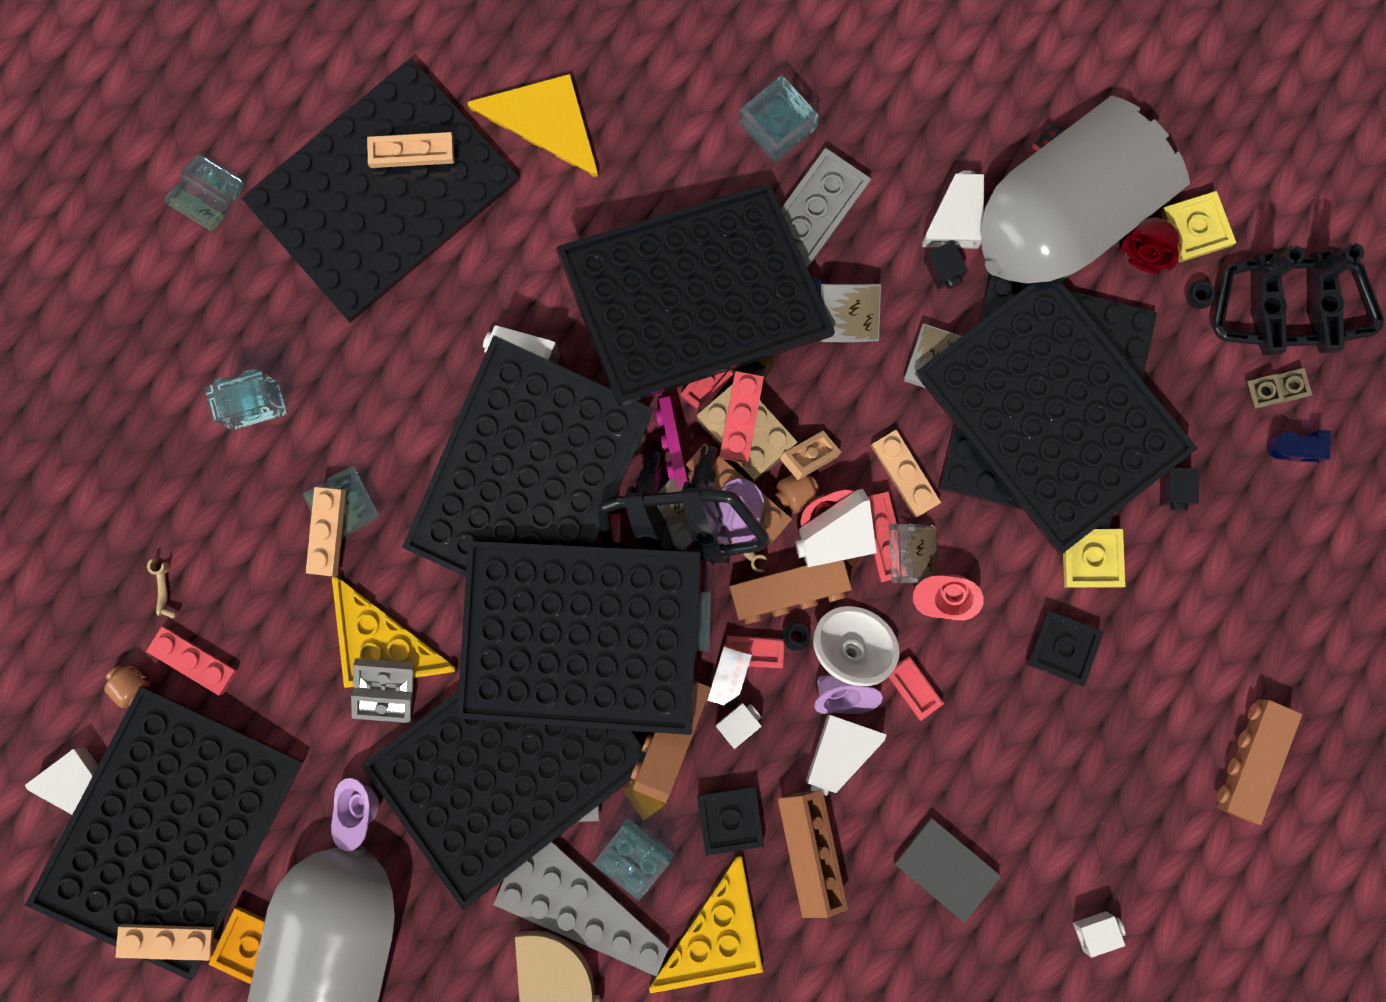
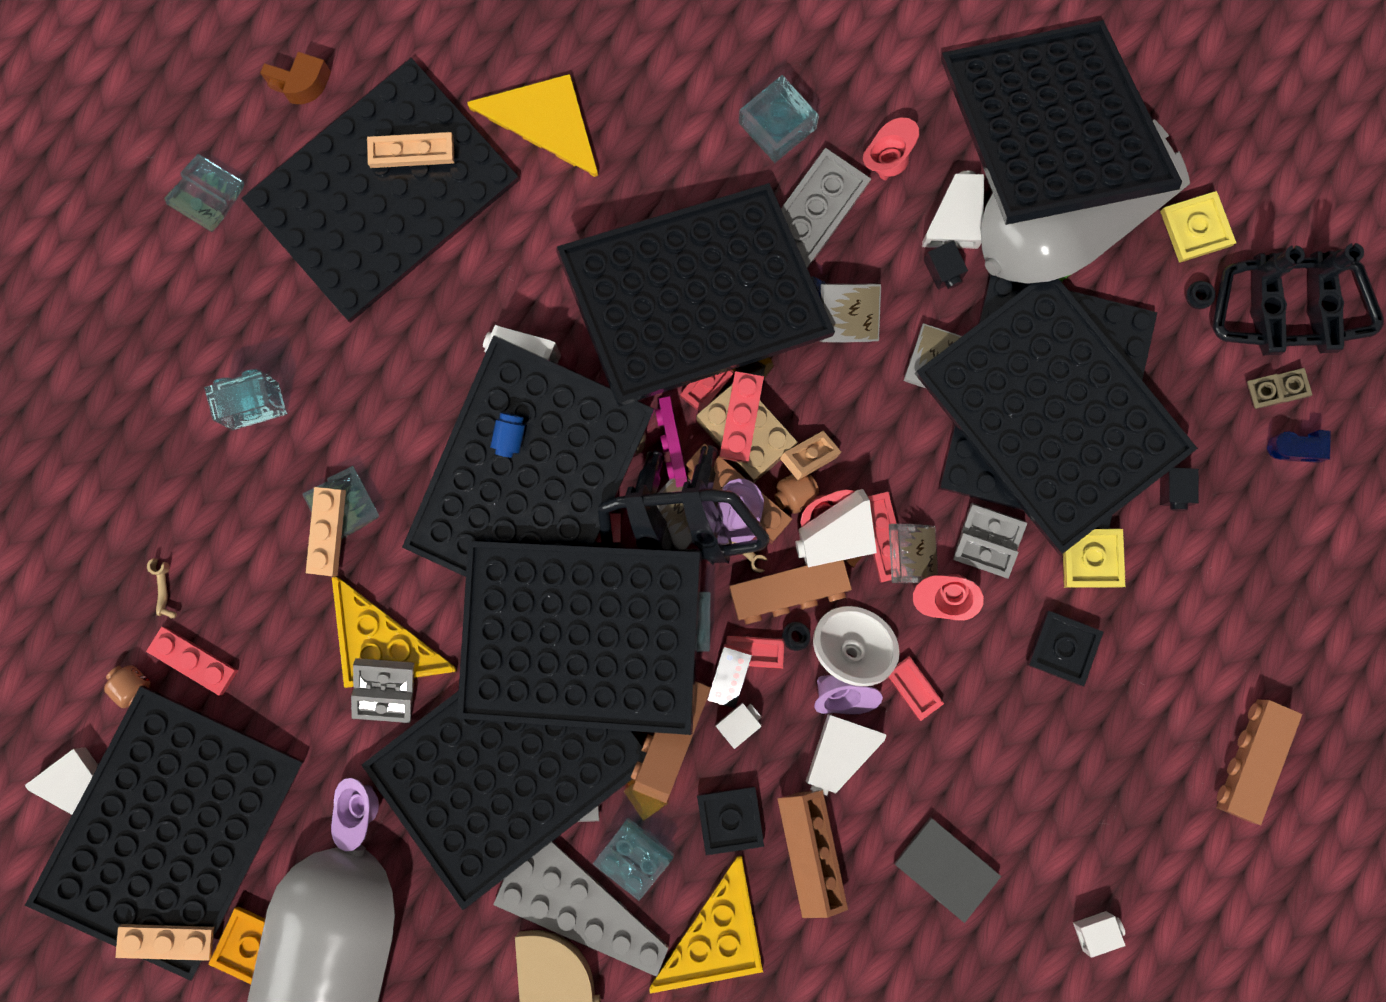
light nougat plate [871,430,941,518] -> none
dark red cylinder [1122,217,1183,274] -> none
none -> dark orange brick [260,52,331,104]
none -> blue brick [490,413,525,458]
none -> coral piece [863,117,919,180]
none -> black plate [941,20,1182,225]
none -> light grey slope [953,503,1027,579]

